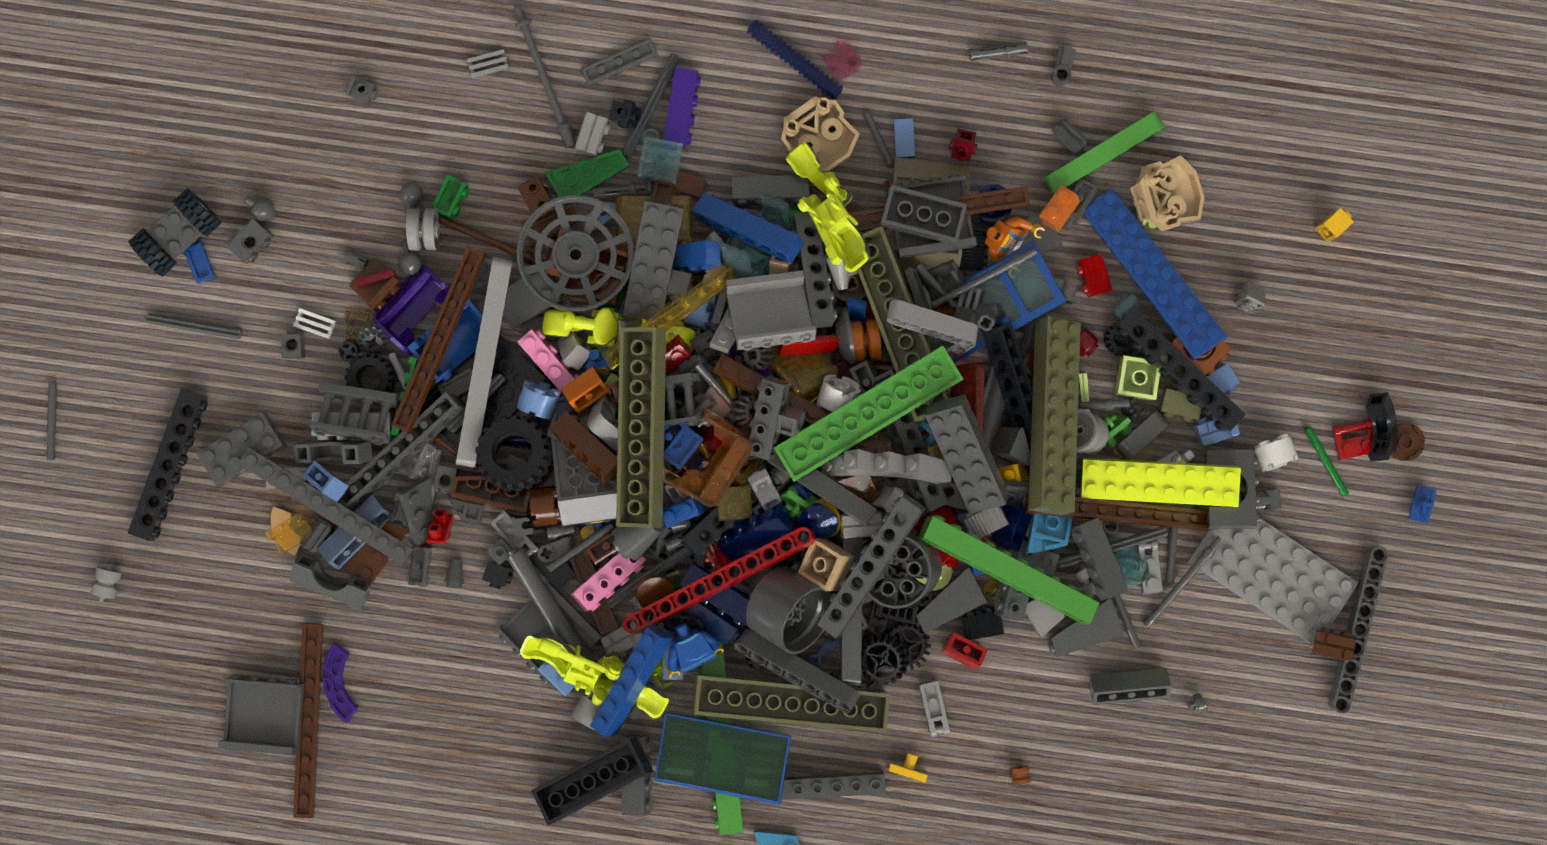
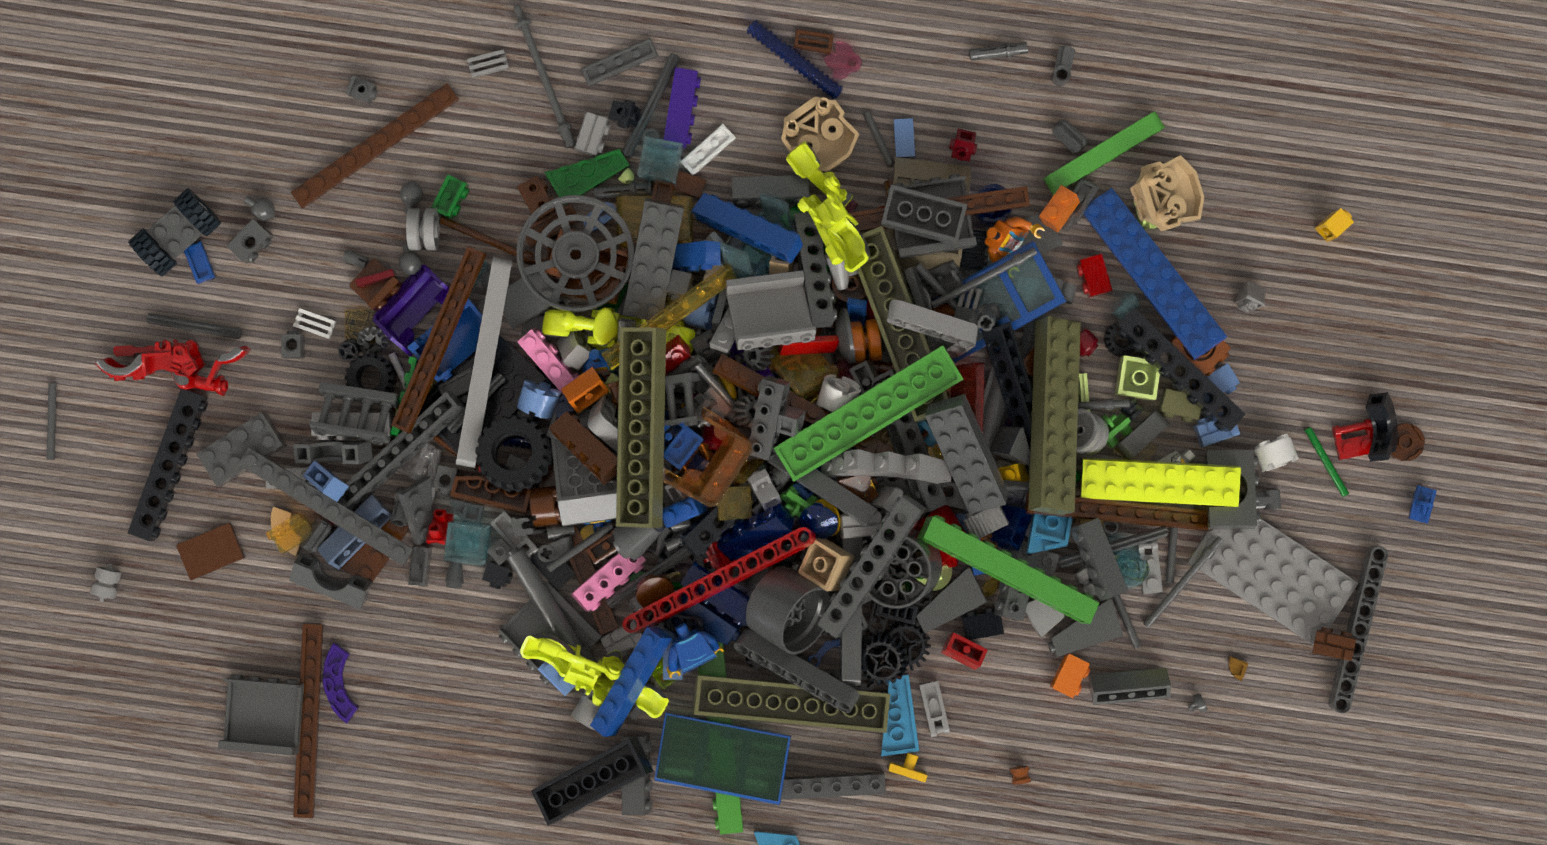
none -> red piece [95,339,251,396]
none -> reddish brown tile [176,523,245,581]
none -> reddish brown plate [291,83,459,208]
none -> clear light blue brick [444,520,492,566]
none -> yellowish green hinge [618,168,635,184]
none -> white tile [680,124,736,175]
none -> reddish brown tile [793,29,834,55]
none -> dark azure wing [881,674,919,757]
none -> orange brick [1050,653,1090,698]
none -> pearl gold tile [1228,656,1249,681]

